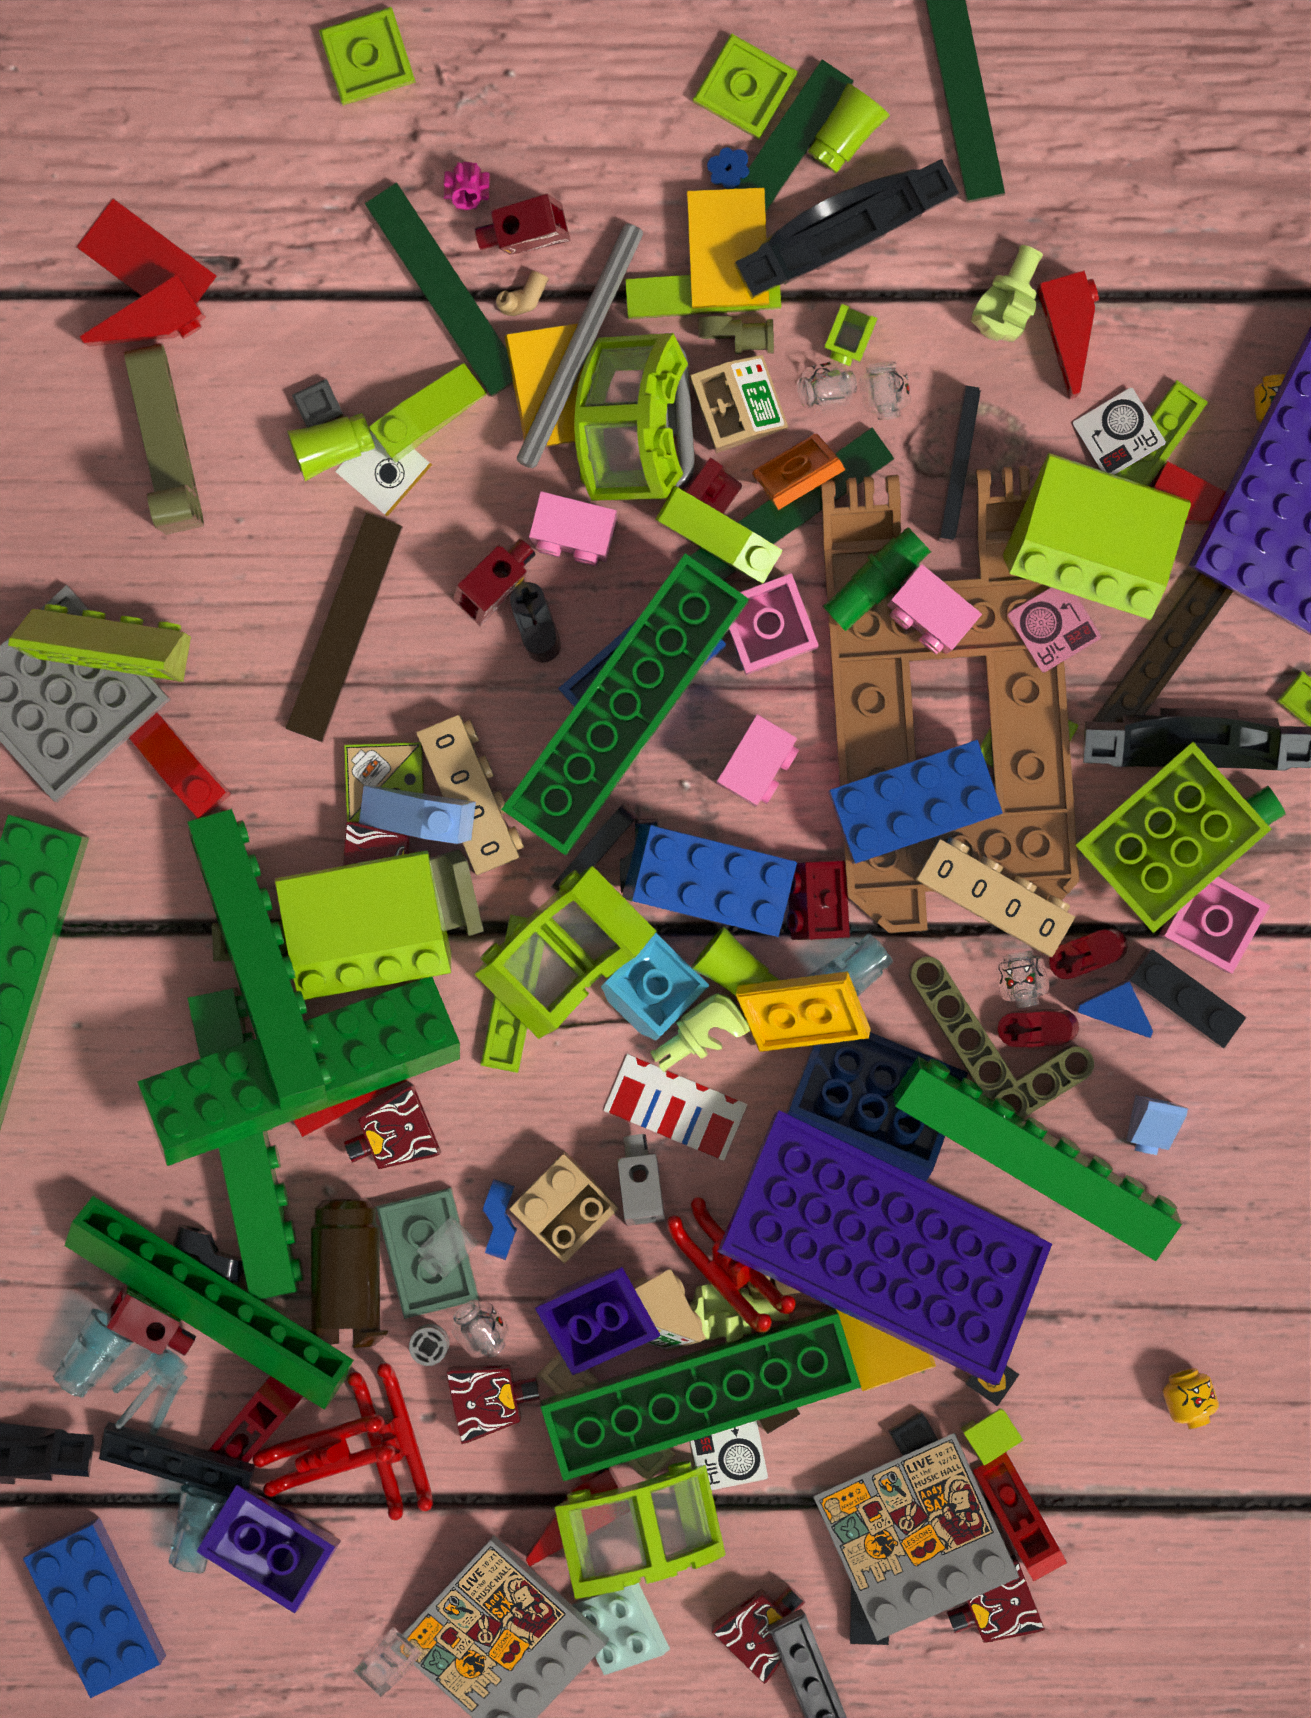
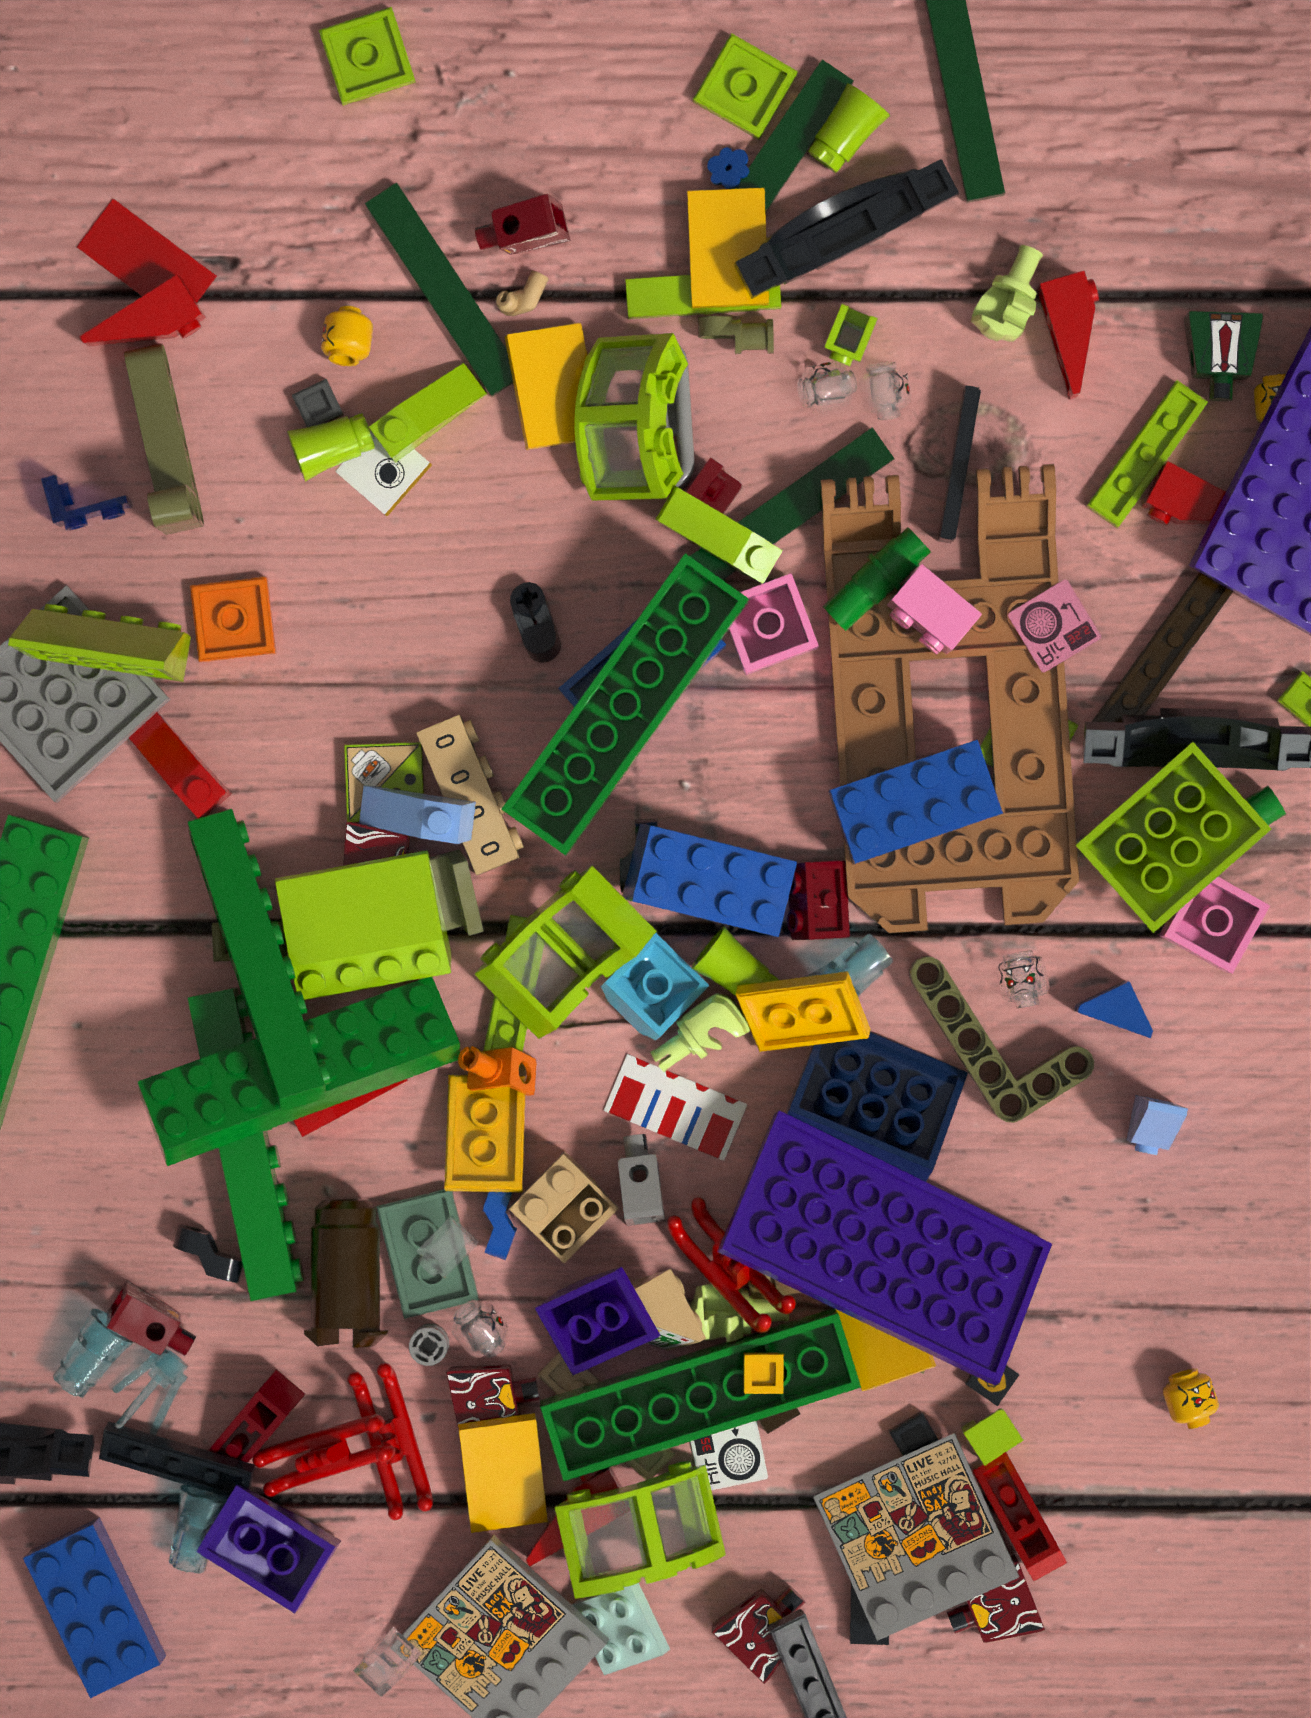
green brick [64,1196,354,1410] -> none
dark brown tile [286,513,403,743] -> none
dark red torso [344,1085,442,1169] -> none
dark pink gear [444,162,490,210] -> none
dark red torso [453,539,536,626] -> none
light grey axle [517,223,643,469] -> none
bright pink brick [529,491,618,567] -> none
black beam [551,803,638,892] -> none
tan slope [690,355,788,454] -> none
bright pink brick [716,714,799,807] -> none
orange tile [752,434,845,510] -> none
green brick [893,1056,1182,1261] -> none
tan brick [915,837,1075,957] -> none
dark red piece [997,1009,1079,1047] -> none
lime slope [1002,453,1191,620] -> none
dark red piece [1049,928,1128,980] -> none
white sticker [1073,388,1166,475] -> none
black brick [1125,948,1247,1049] -> none
none -> clear blue bracket [41,475,133,531]
none -> orange tile [190,577,276,663]
none -> yellow head [321,306,373,366]
none -> yellow tile [444,1075,526,1193]
none -> orange bracket [458,1046,537,1096]
none -> yellow tile [458,1413,548,1533]
none -> yellow tile [743,1353,784,1394]
none -> dark green torso [1184,311,1263,401]

